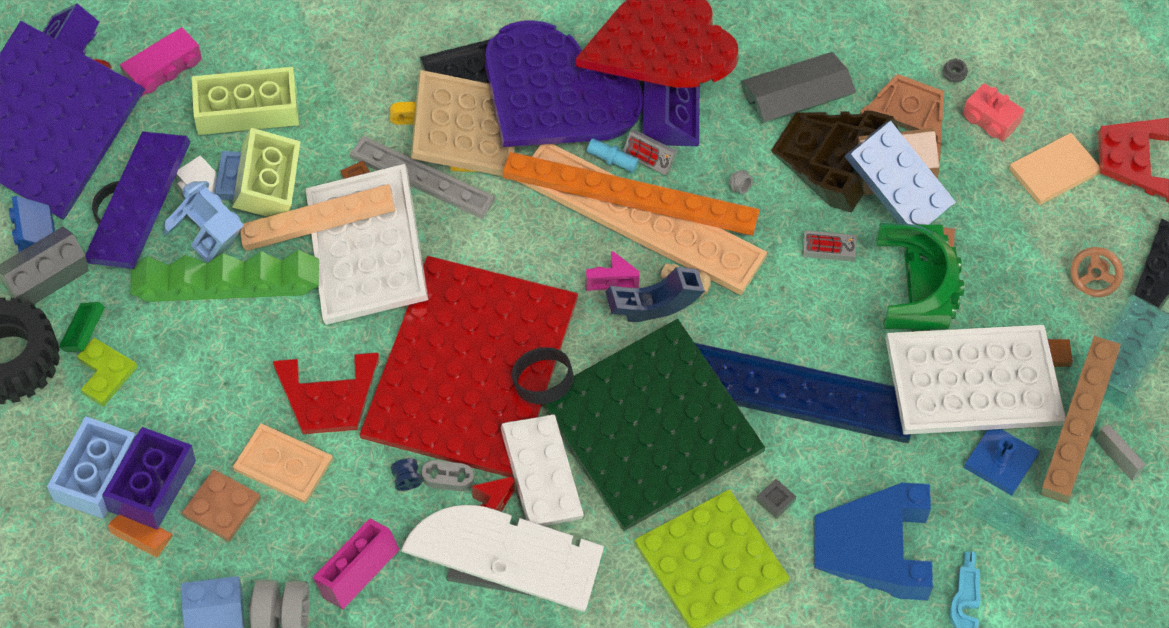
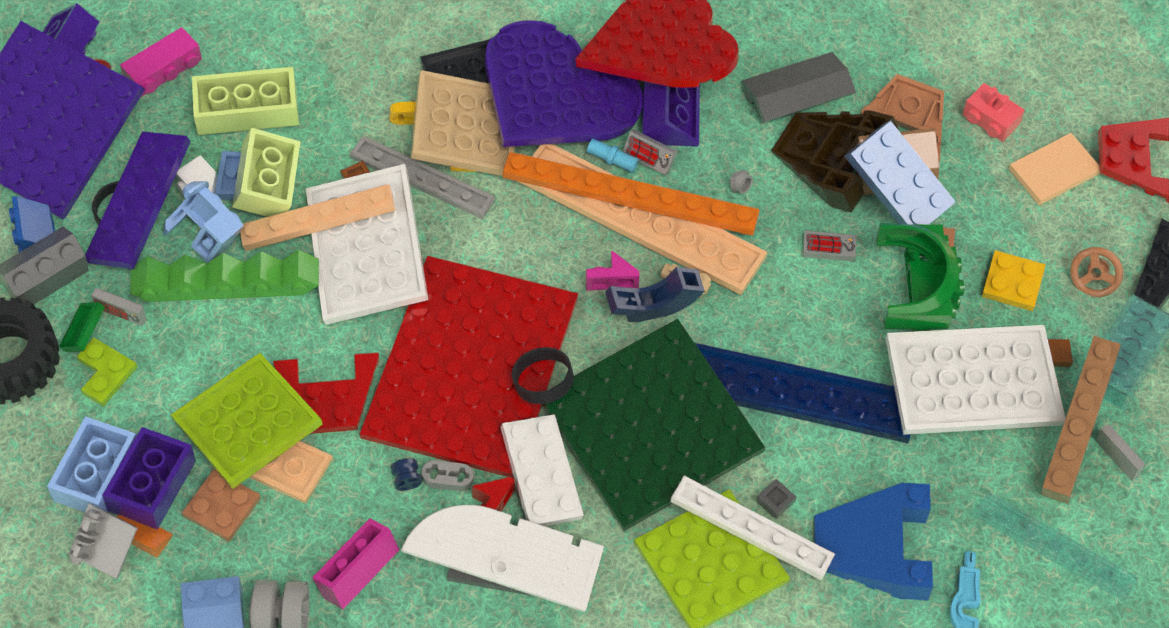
dark grey plate [943,58,968,82] -> none
blue tile [964,429,1040,496] -> none
none -> light grey hinge [69,503,137,579]
none -> light grey tile [91,288,147,326]
none -> lime plate [171,353,323,489]
none -> white tile [670,476,835,580]
none -> yellow plate [982,250,1046,311]

